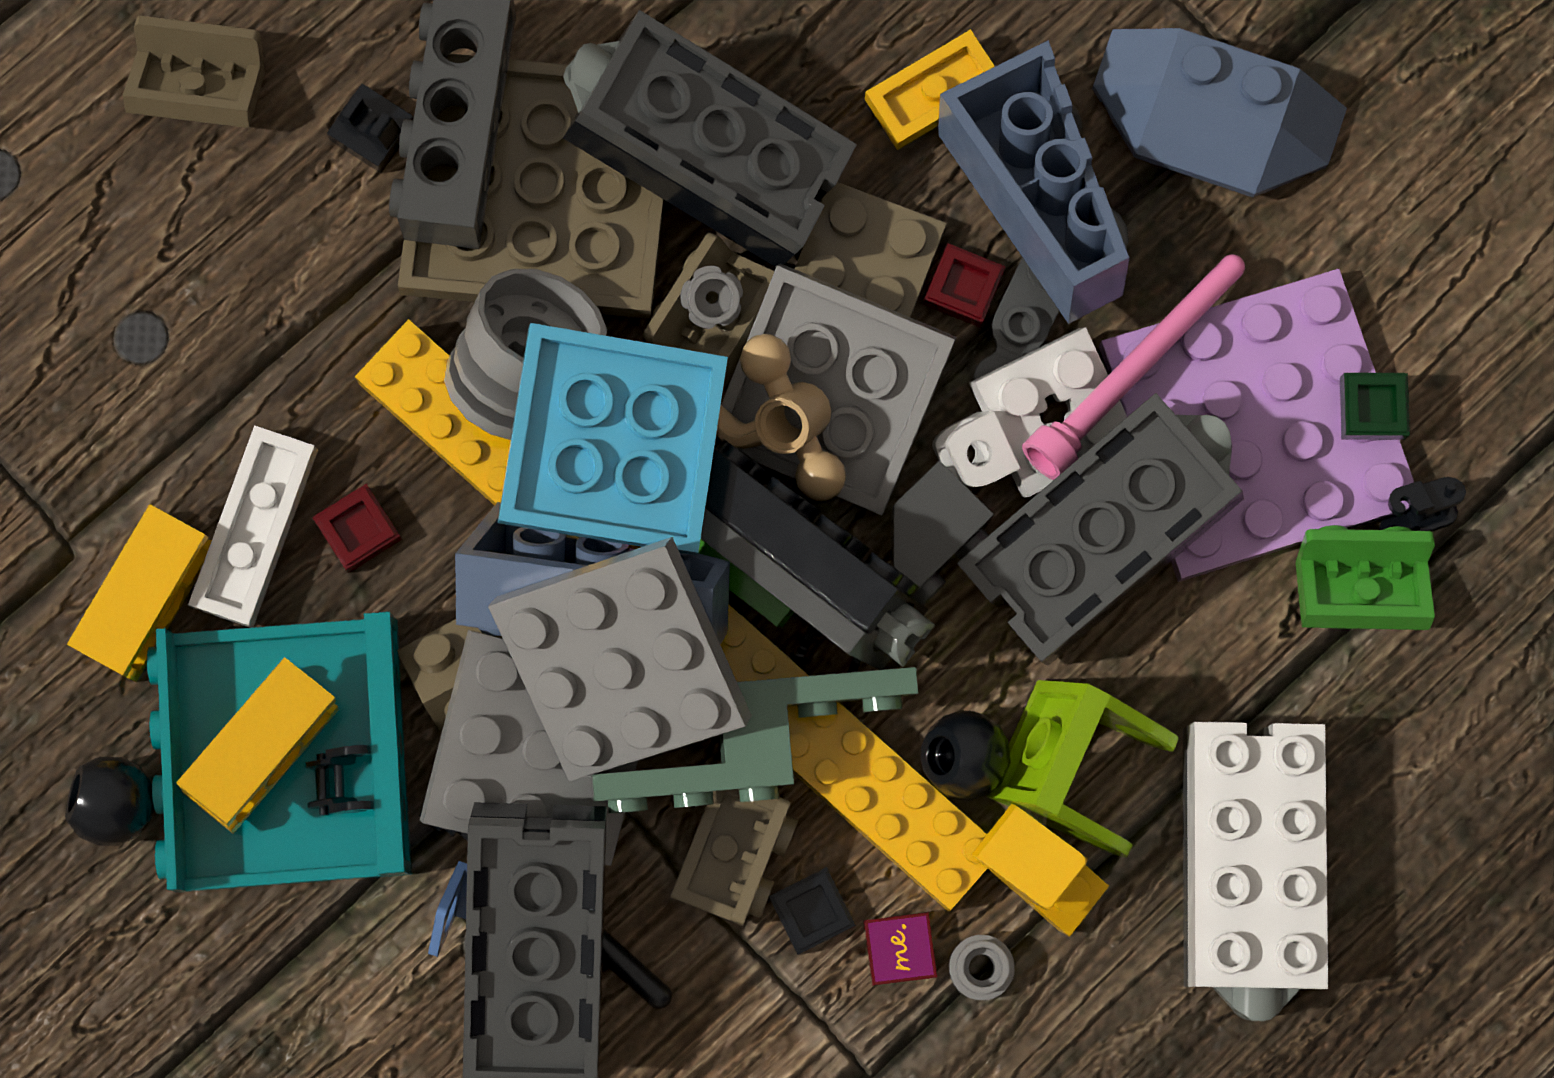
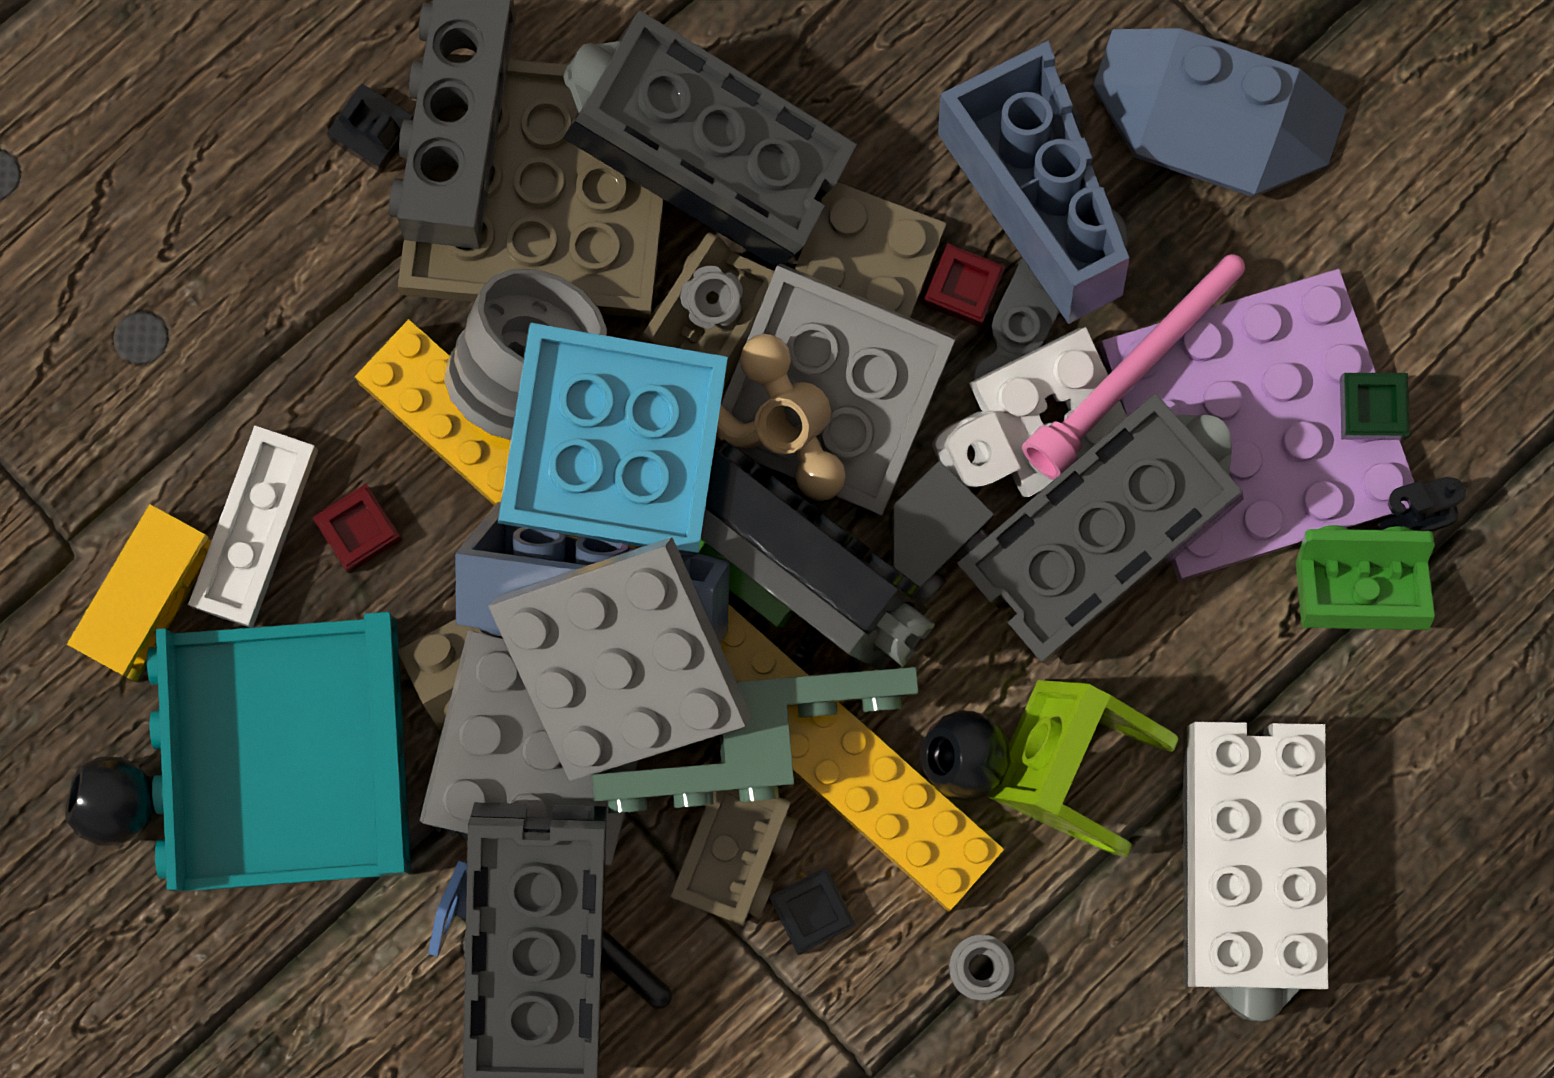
dark tan bracket [123,16,265,128] -> none
yellow piece [176,657,339,834] -> none
black piece [305,745,374,816] -> none
magenta tile [863,912,937,986] -> none
yellow plate [864,29,995,150] -> none
yellow slope [971,803,1109,937] -> none

